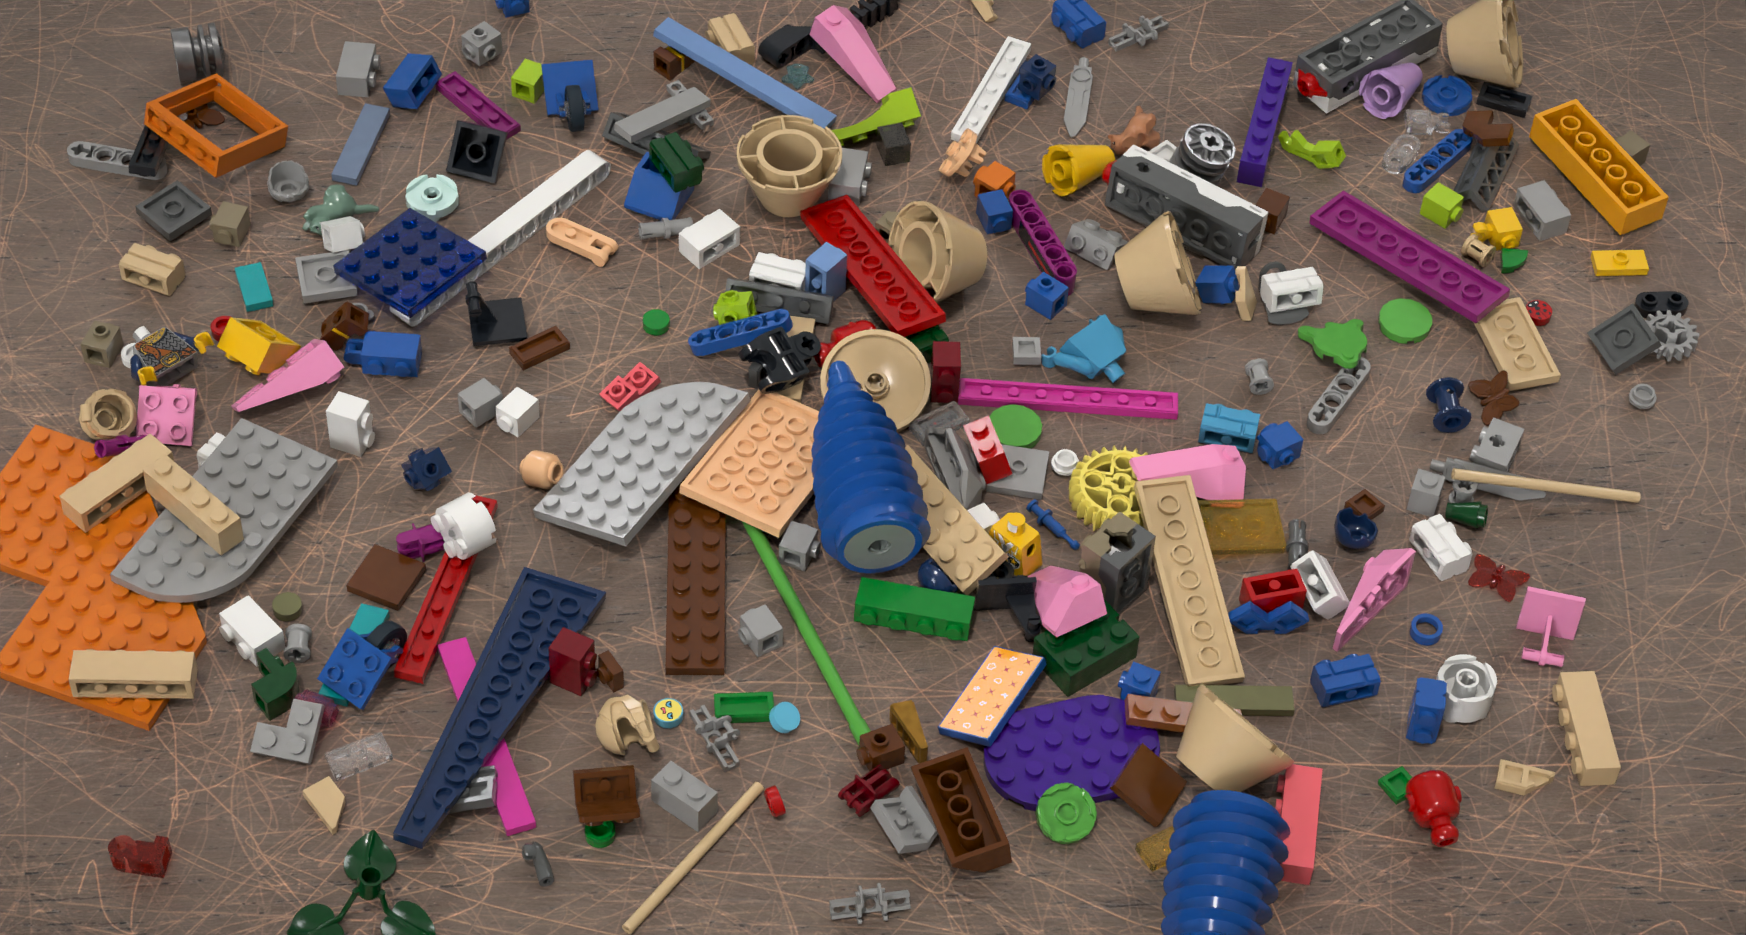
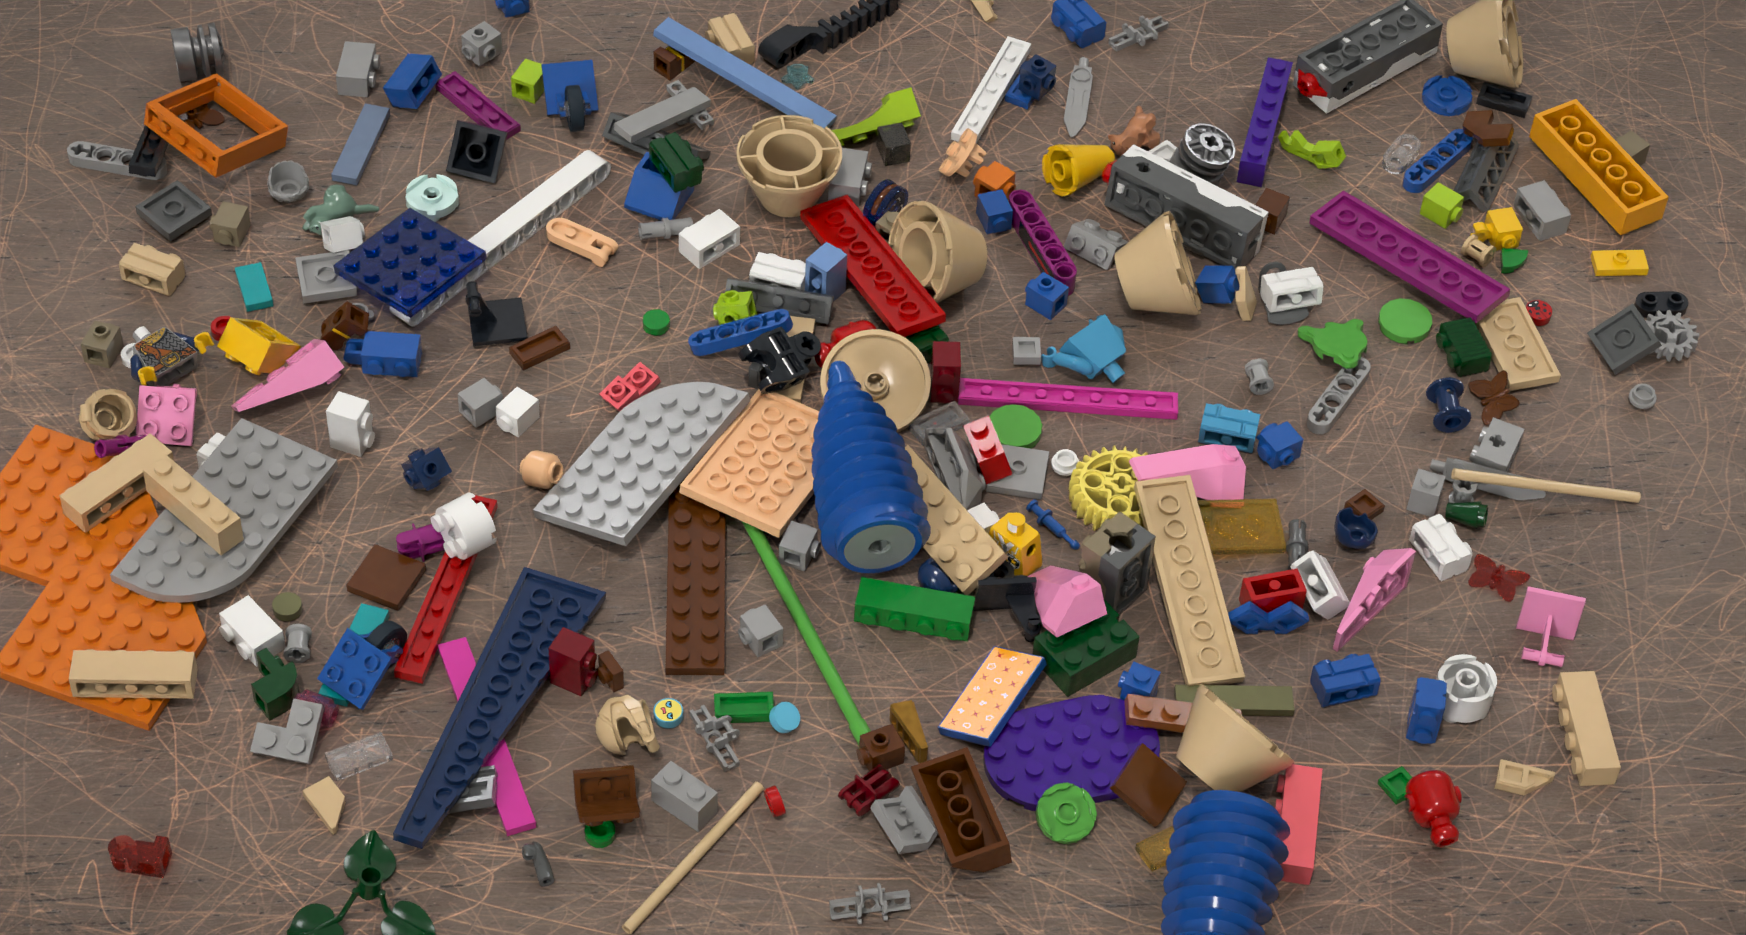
bright pink wedge [809,5,896,103] -> none
lavender cone [1359,62,1423,119] -> none
clear plate [1404,109,1451,135] -> none
blue piece [1409,613,1443,646] -> none
none -> clear blue head [863,179,908,226]
none -> dark green brick [1436,317,1492,378]

